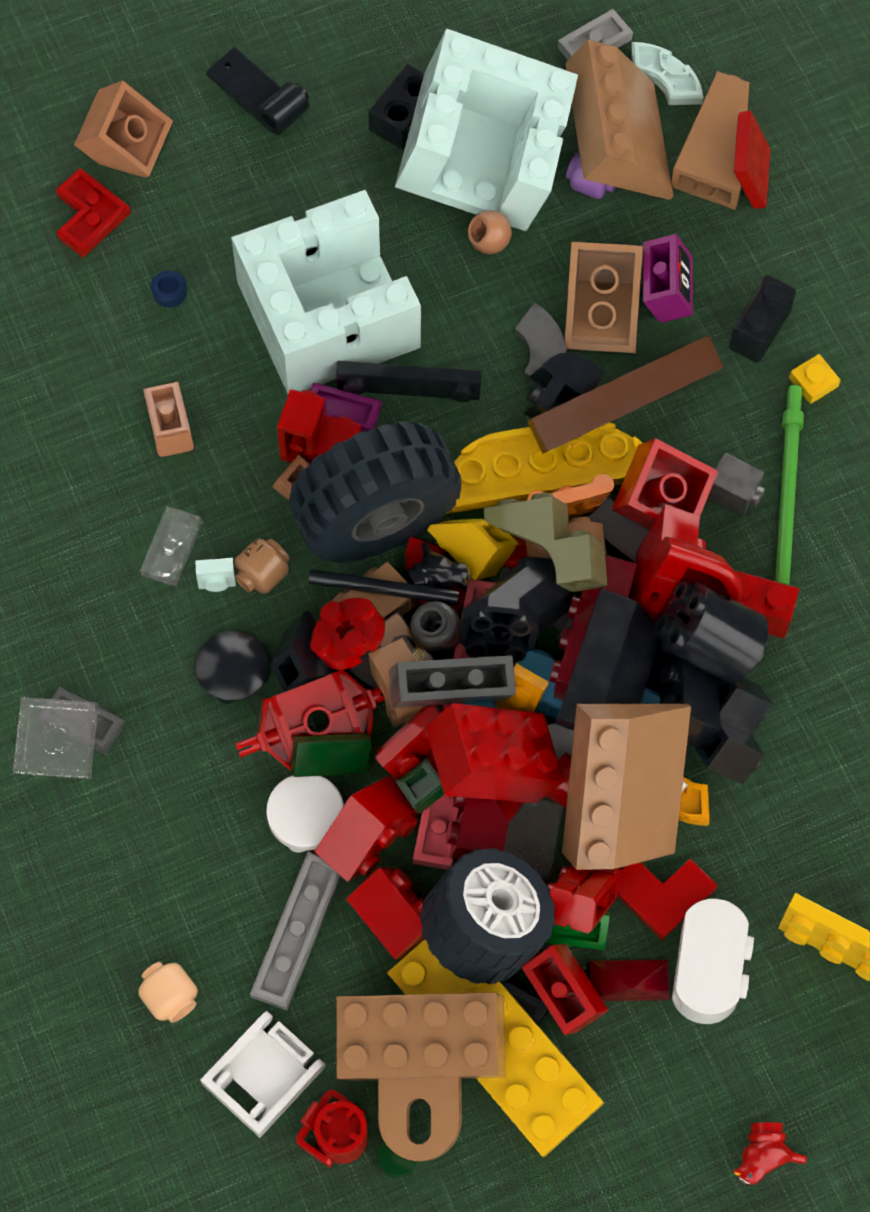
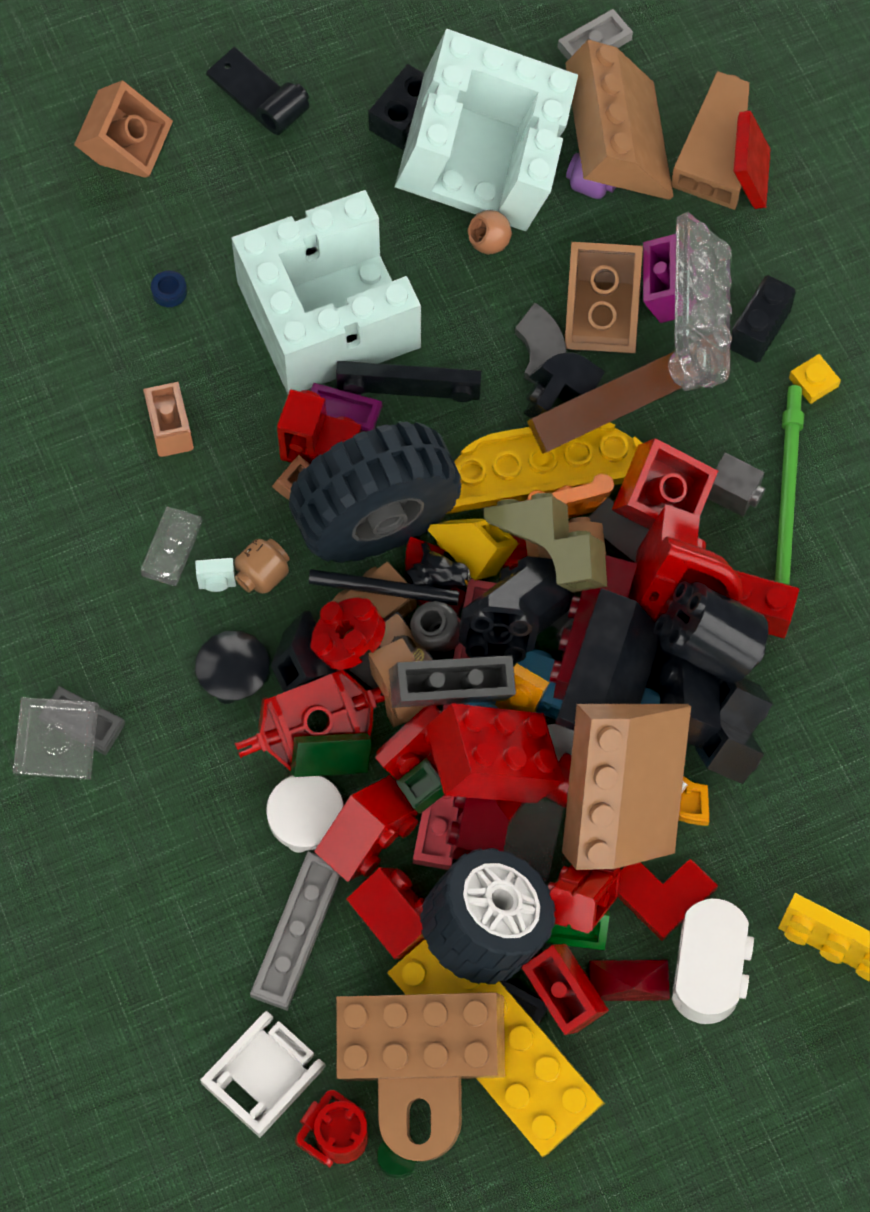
red tile [56,168,131,258] -> none
light nougat head [138,962,198,1023] -> none
light aqua tile [631,42,704,105] -> none
red animal [733,1122,807,1185] -> none
none -> clear plate [668,212,732,391]

